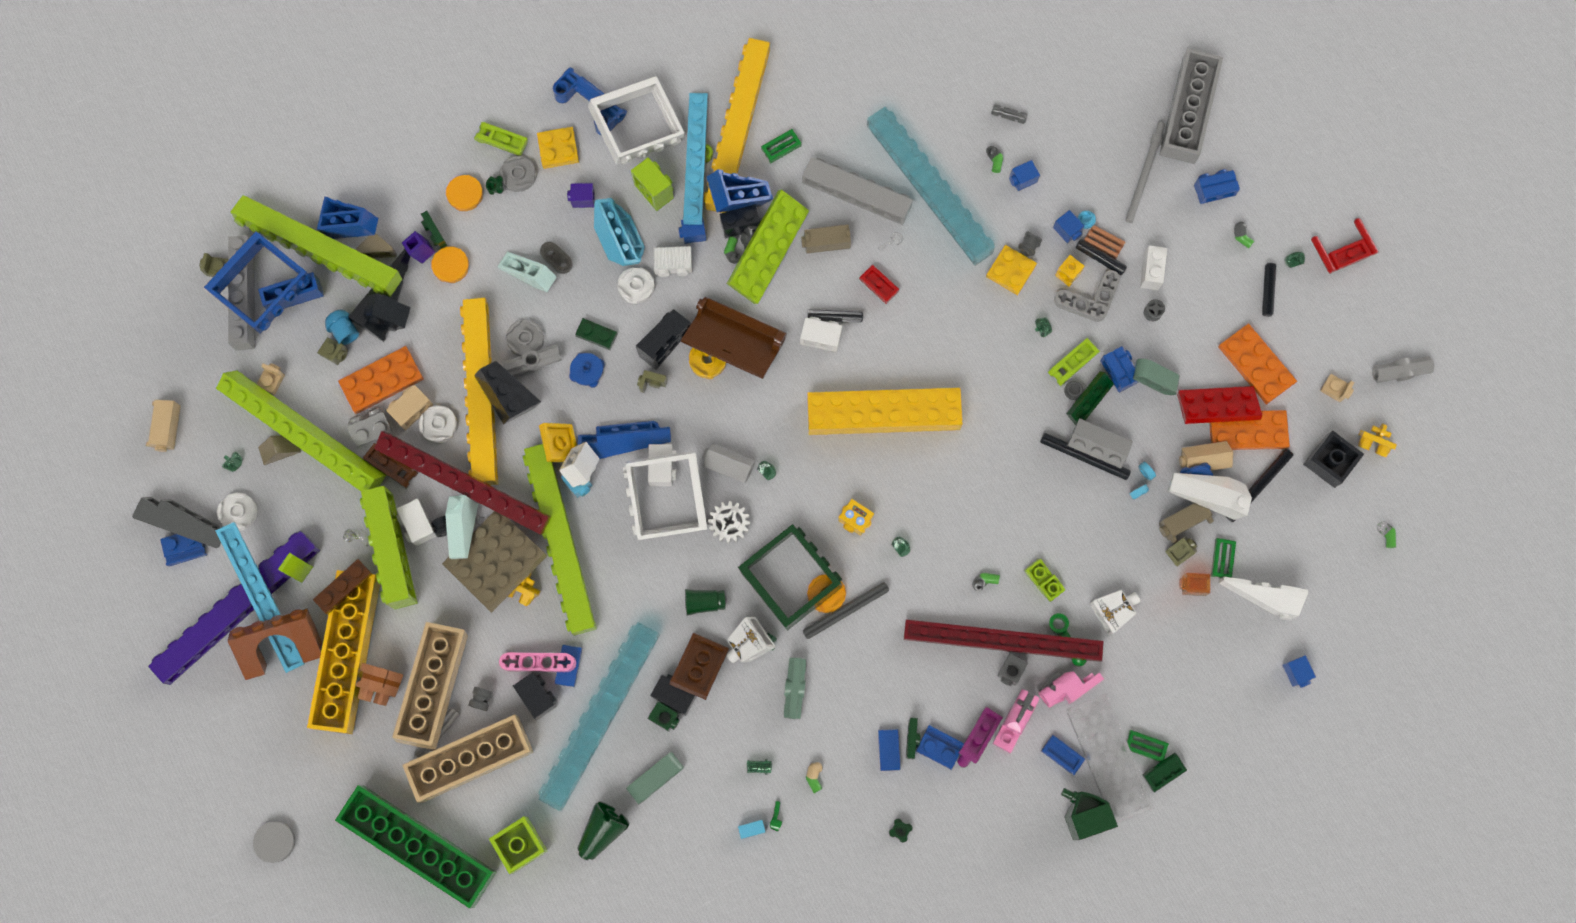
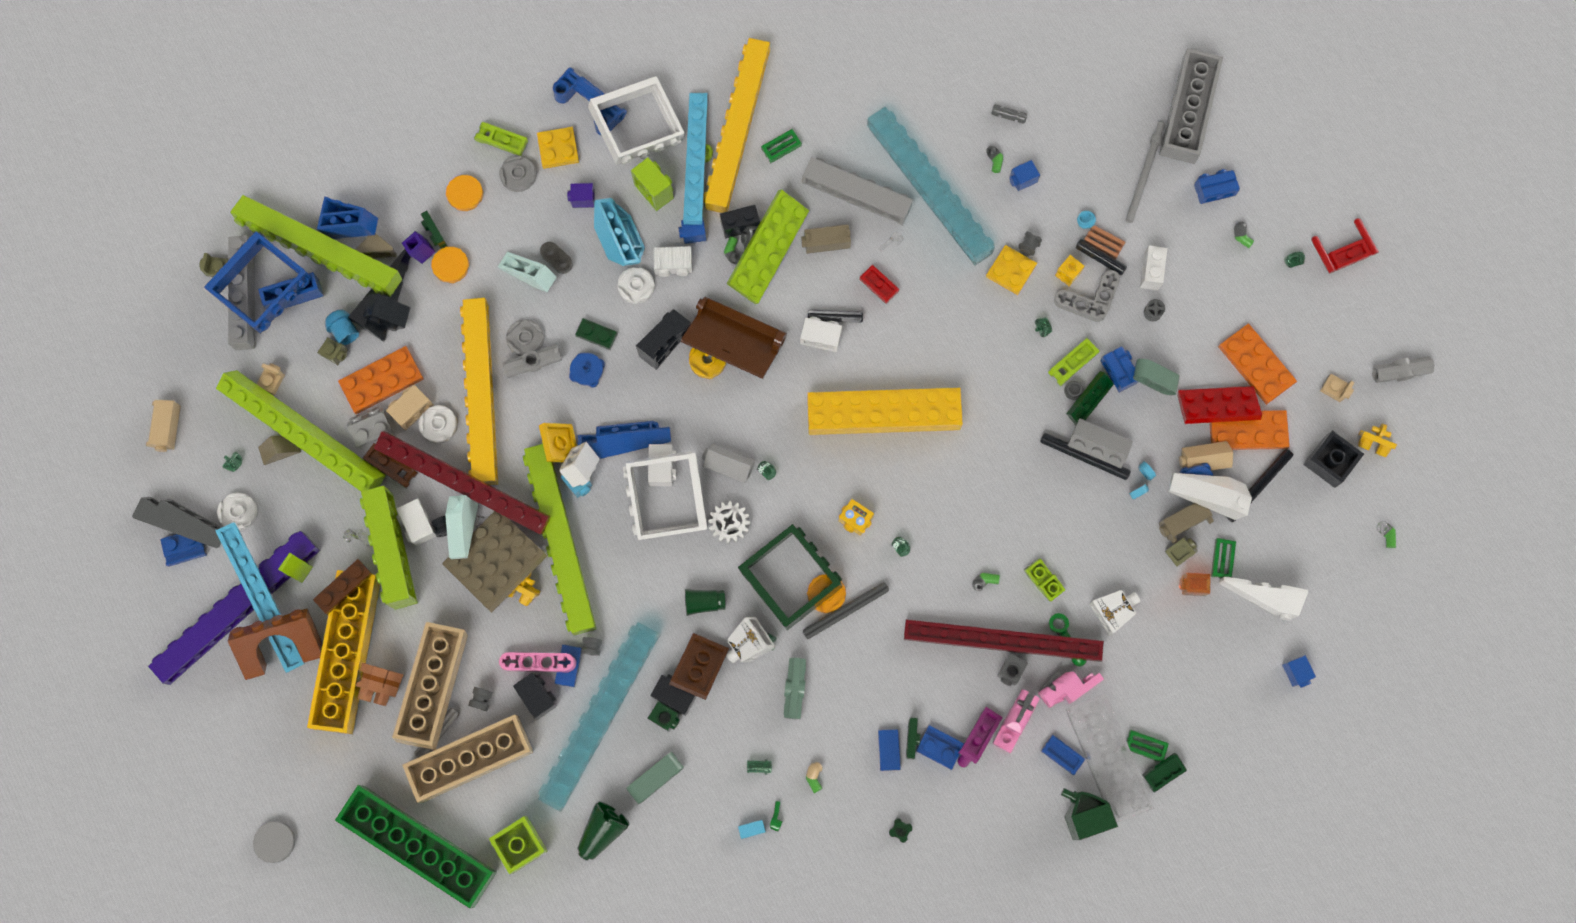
black wedge [474,361,541,425] -> none
dark green plate [486,175,504,195] -> none
olive bracket [637,370,668,393] -> none
blue wedge [706,169,773,212] -> none
blue brick [1053,210,1084,244] -> none
black axle [1262,263,1276,317] -> none
none -> dark grey wheel [580,637,602,656]

